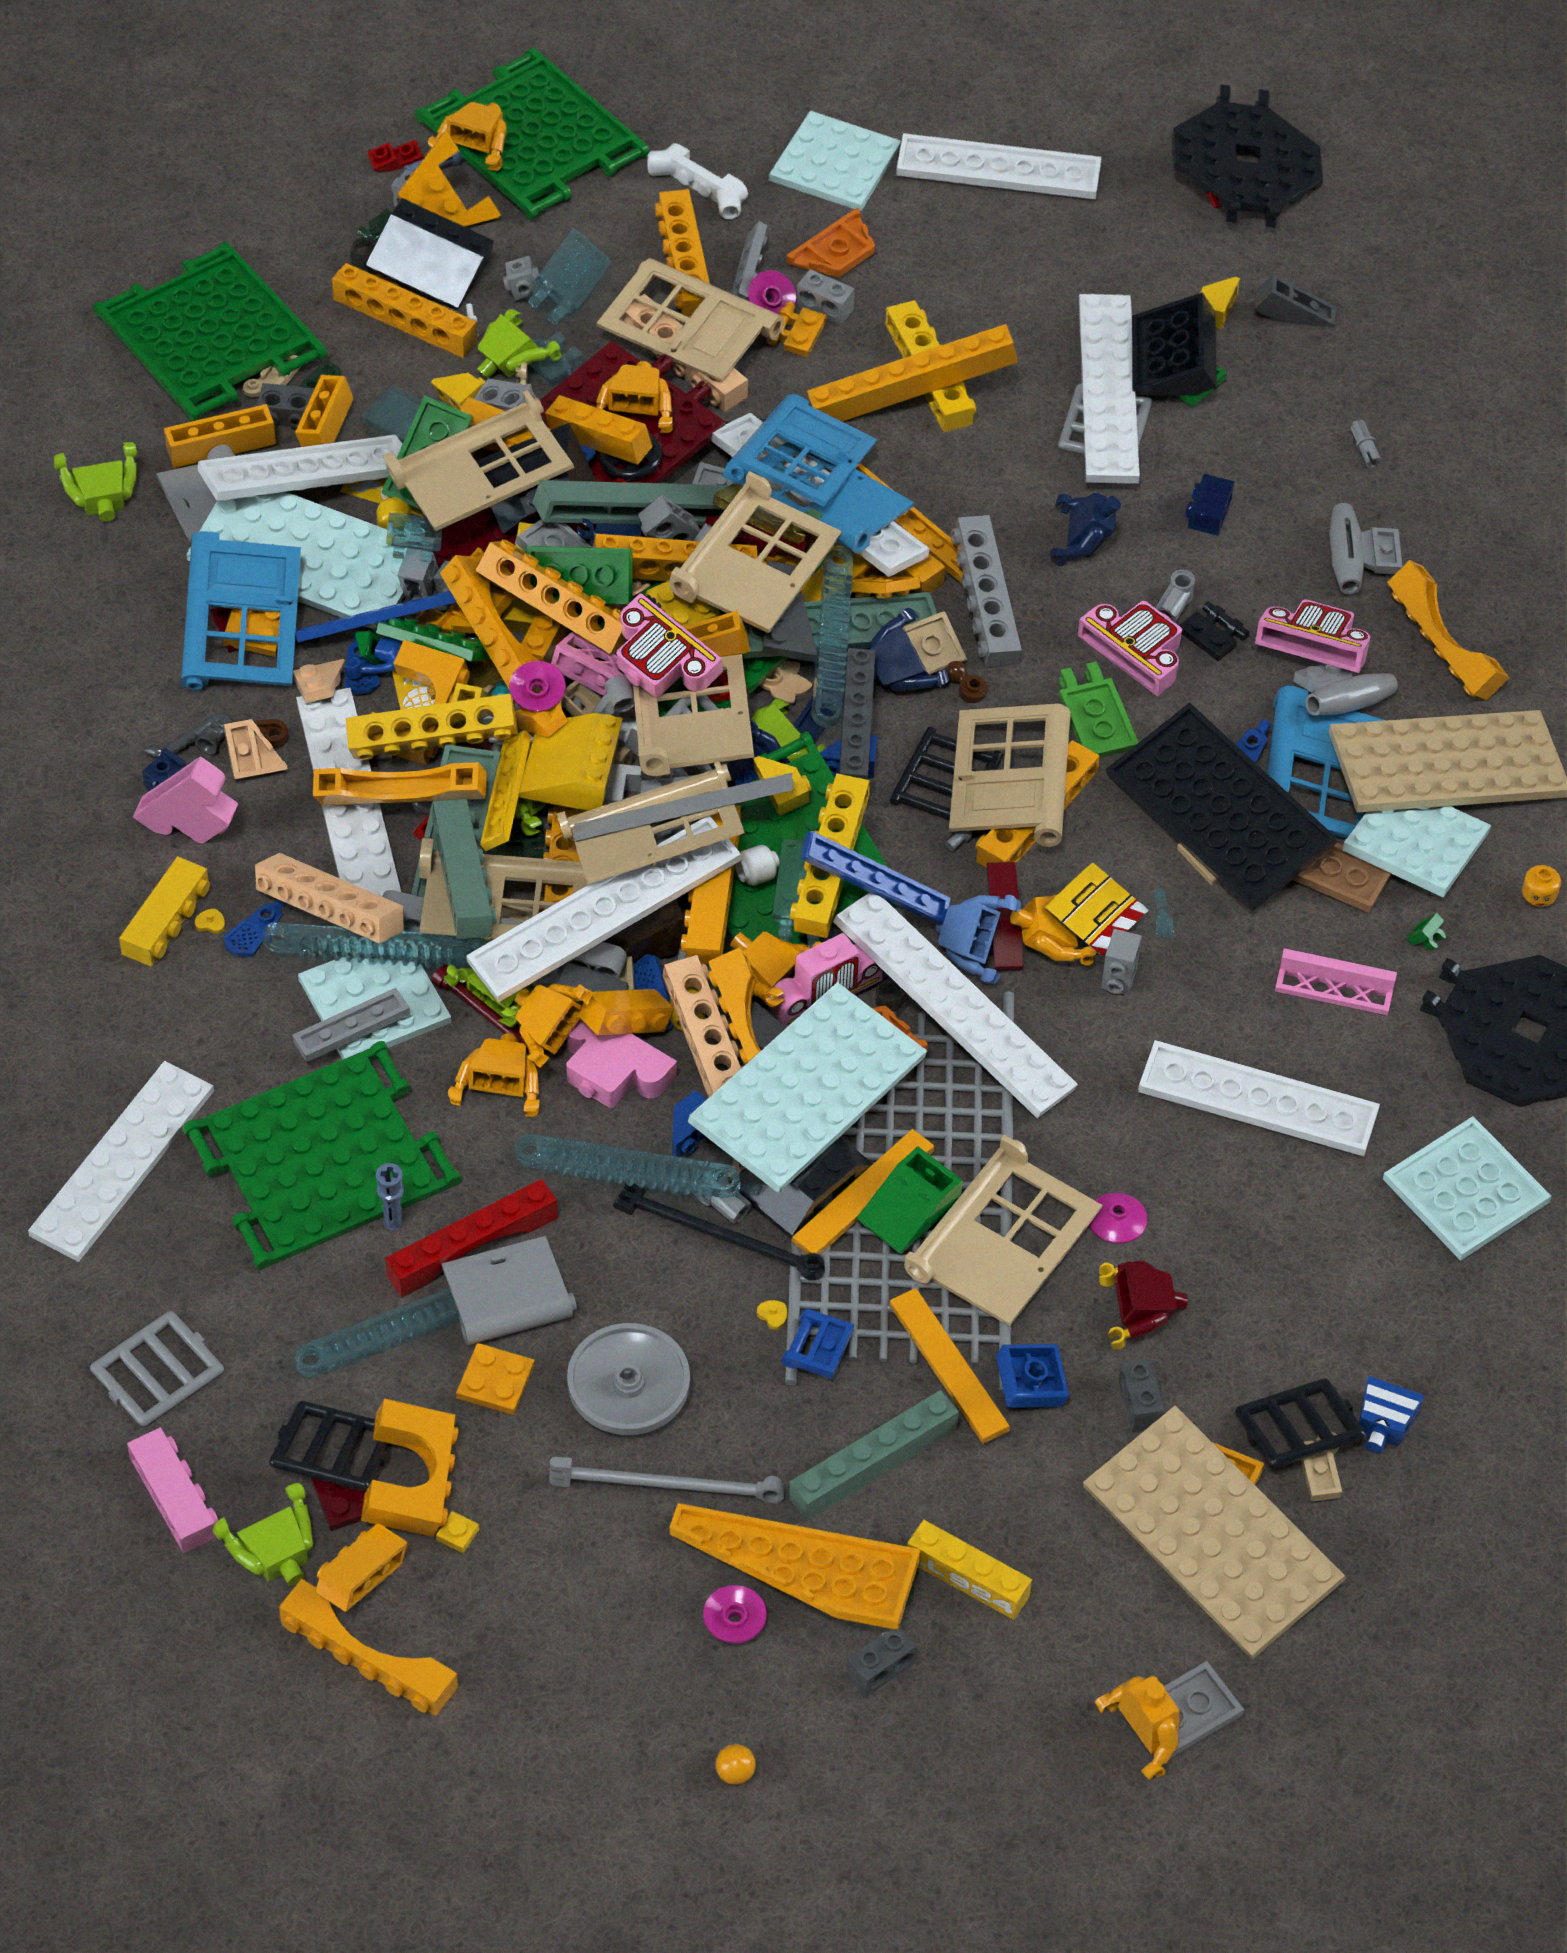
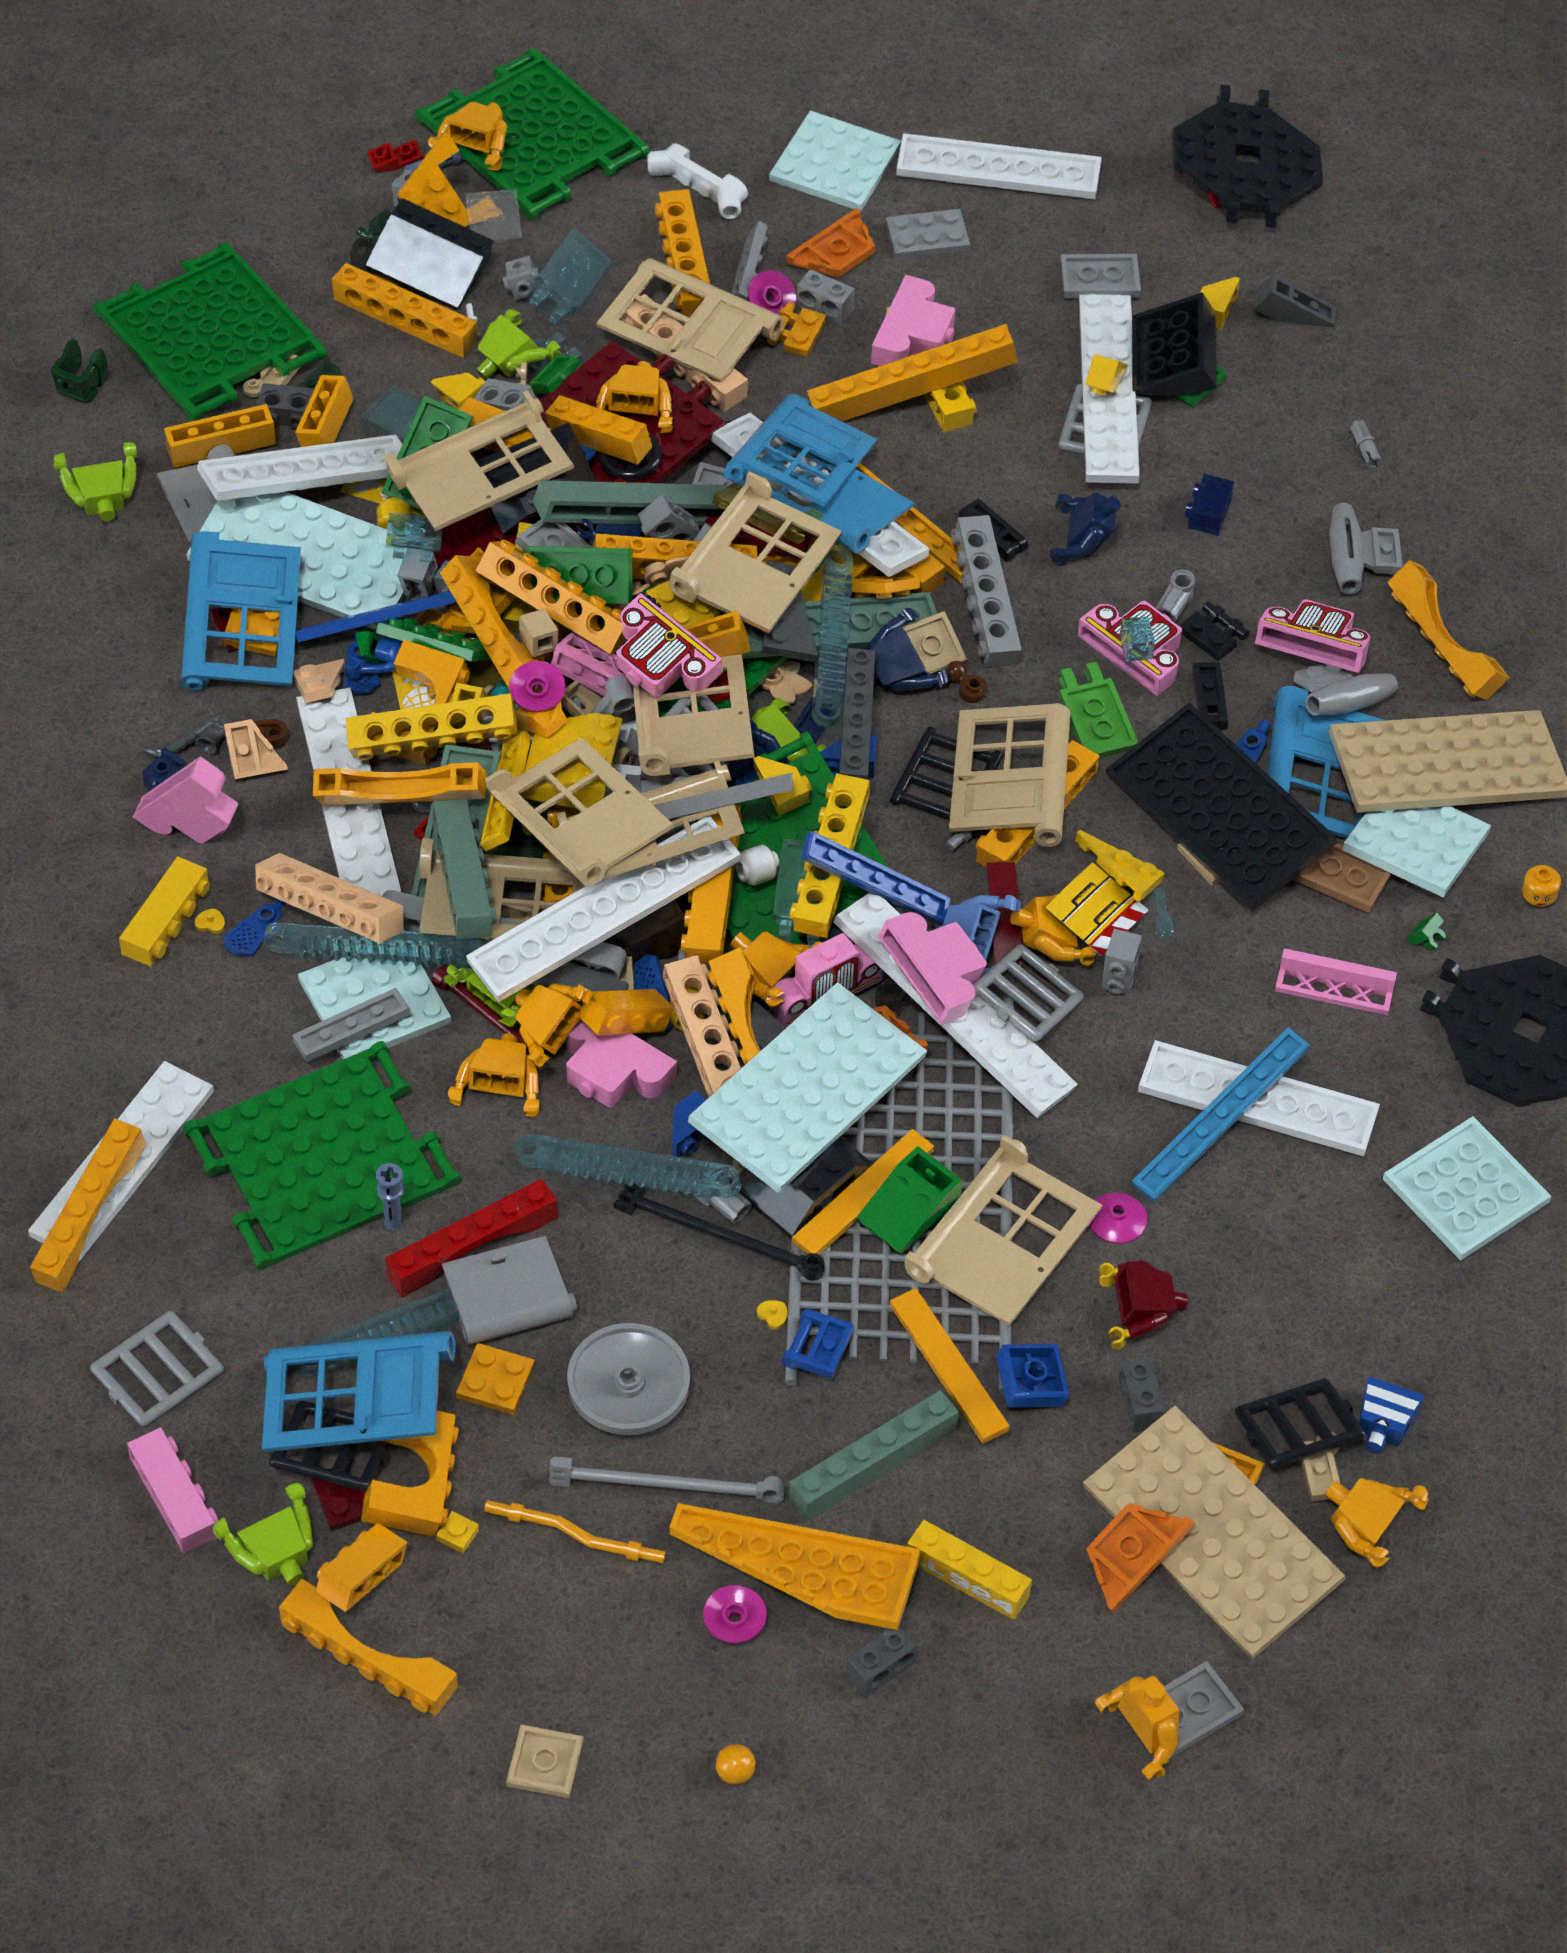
none -> light orange arch [30,1118,146,1293]
none -> dark green piece [51,338,109,404]
none -> dark azure door [262,1330,456,1452]
none -> clear plate [465,189,522,243]
none -> light orange bar [484,1500,666,1564]
none -> tan door [485,737,674,886]
none -> tan tile [506,1725,584,1798]
none -> tan brick [519,609,558,657]
none -> green tile [528,354,581,394]
none -> light nougat plate [644,556,689,587]
none -> bright pink brick [871,275,955,366]
none -> bright pink brick [878,912,987,1025]
none -> light grey plate [886,209,970,260]
none -> black plate [958,498,1029,562]
none -> light grey bar [973,944,1084,1041]
none -> light grey plate [1060,254,1141,299]
none -> yellow wing [1075,830,1165,902]
none -> yellow slope [1085,354,1128,396]
none -> orange wing [1086,1503,1195,1613]
none -> clear light blue brick [1119,617,1155,662]
none -> dark azure tile [1131,1027,1310,1203]
none -> black plate [1192,662,1228,729]
none -> light orange torso [1324,1478,1429,1568]

